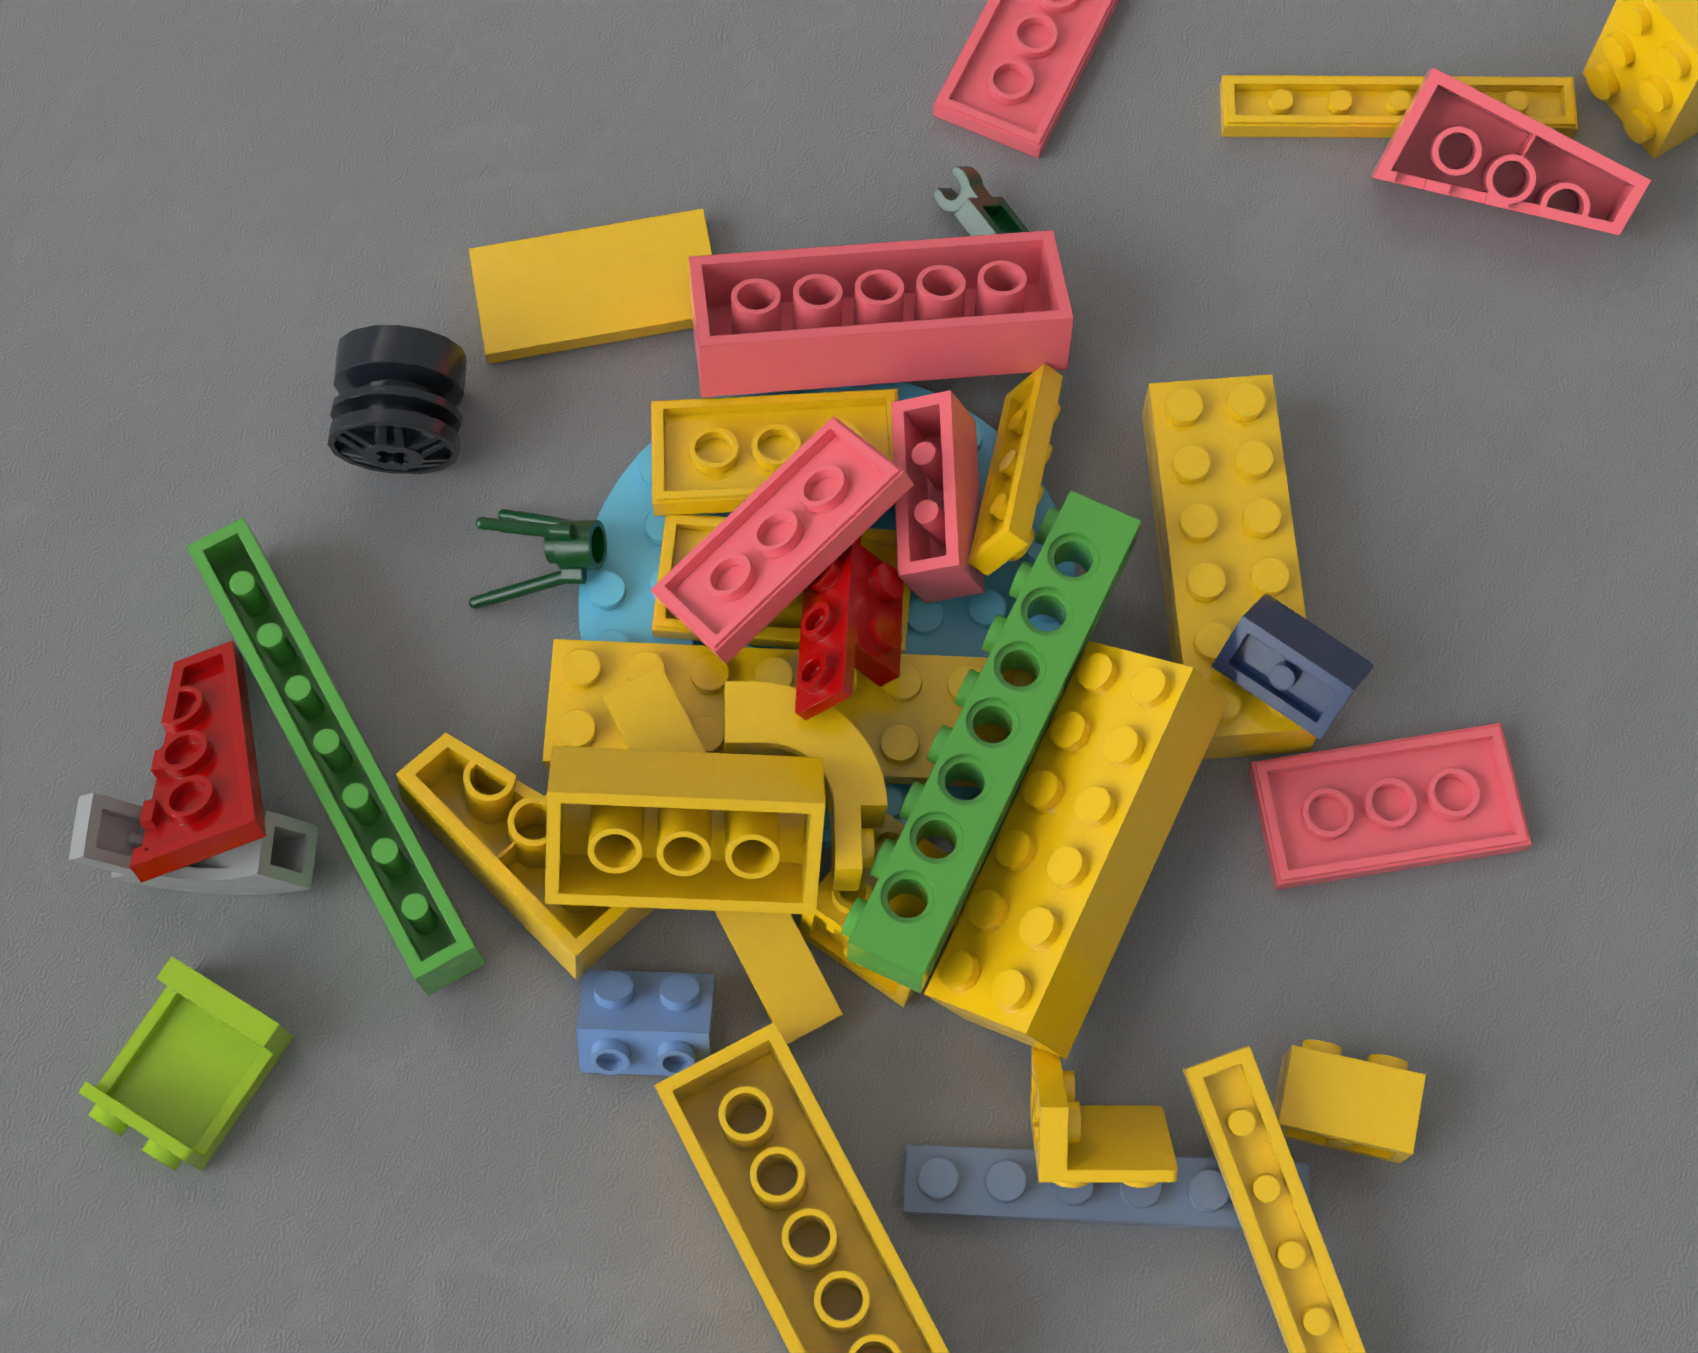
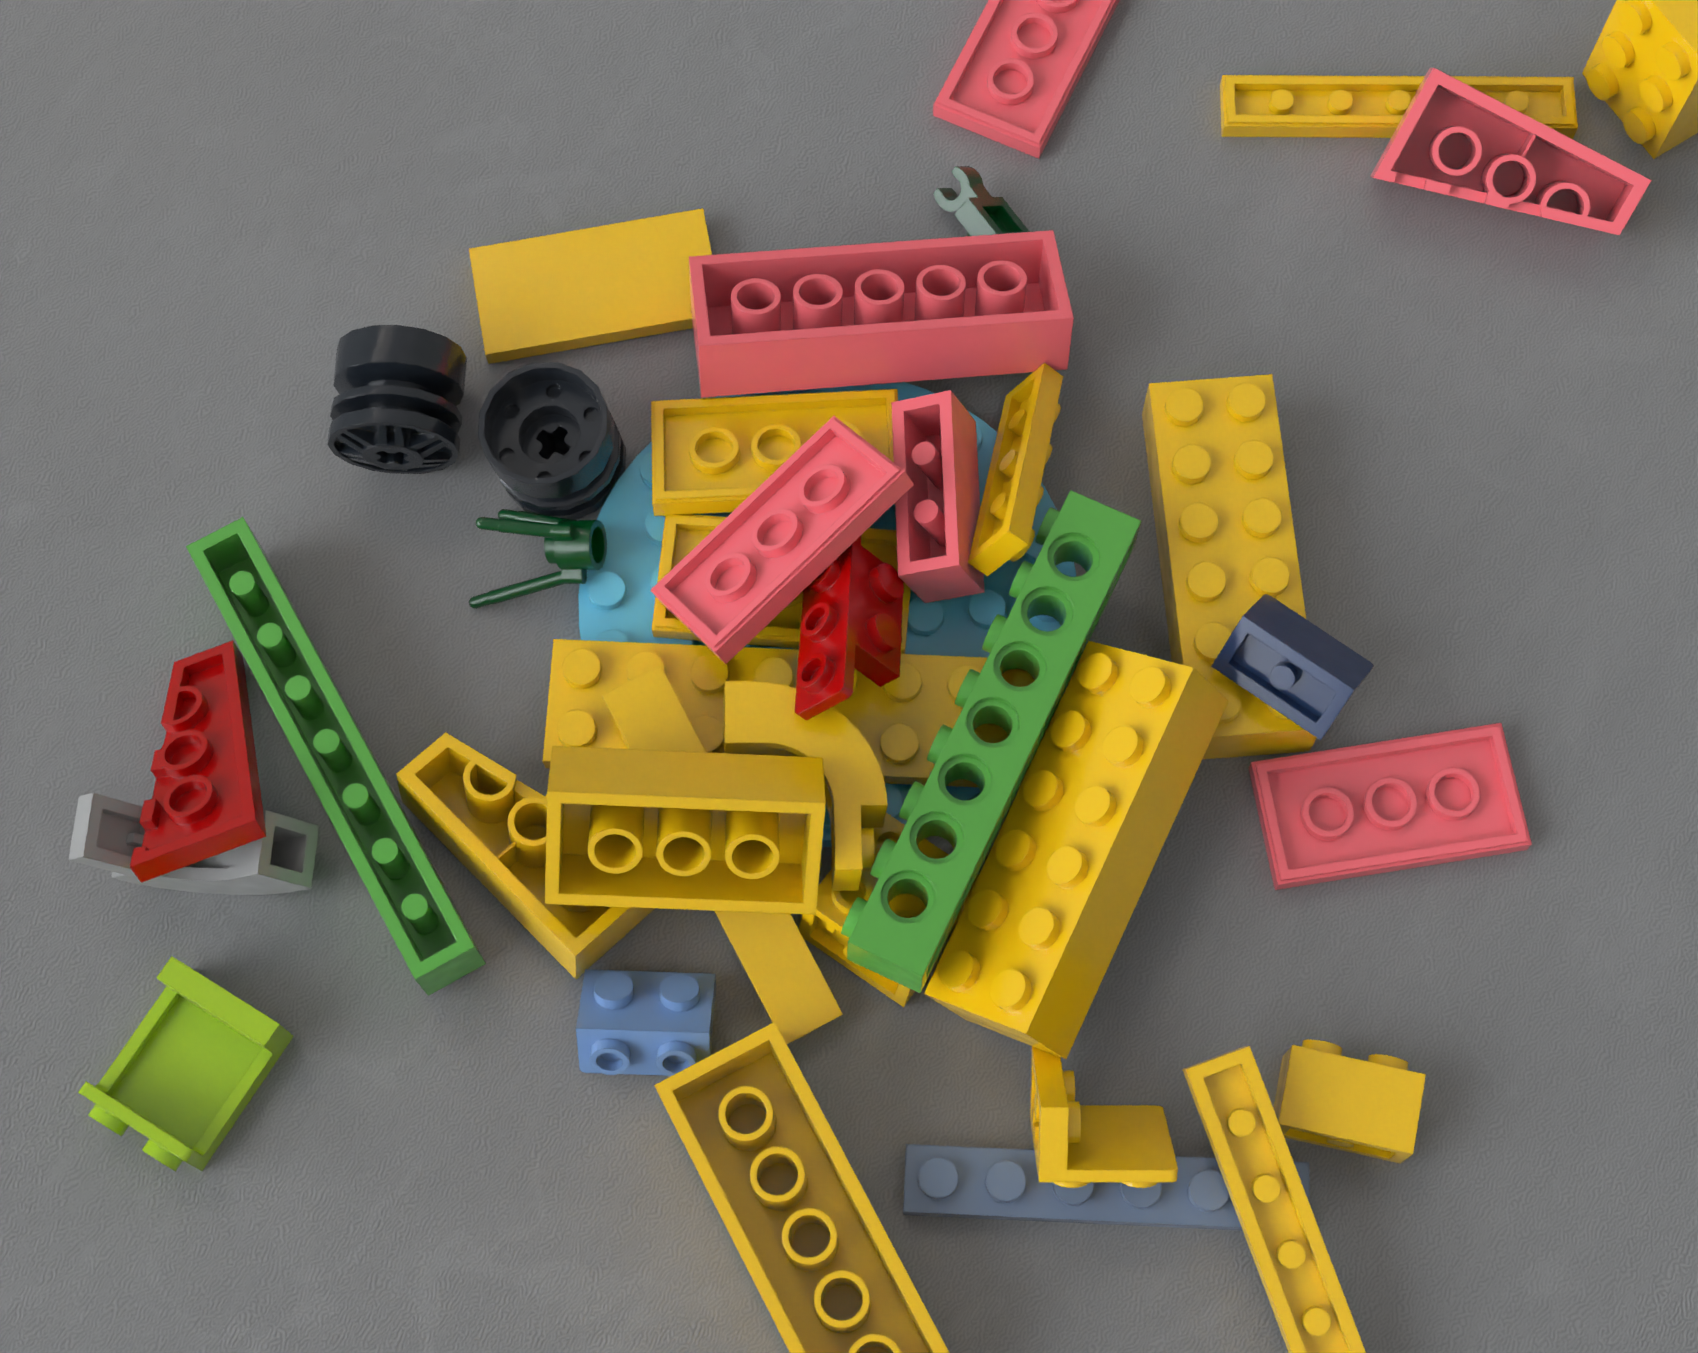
none -> black wheel [478,362,626,520]

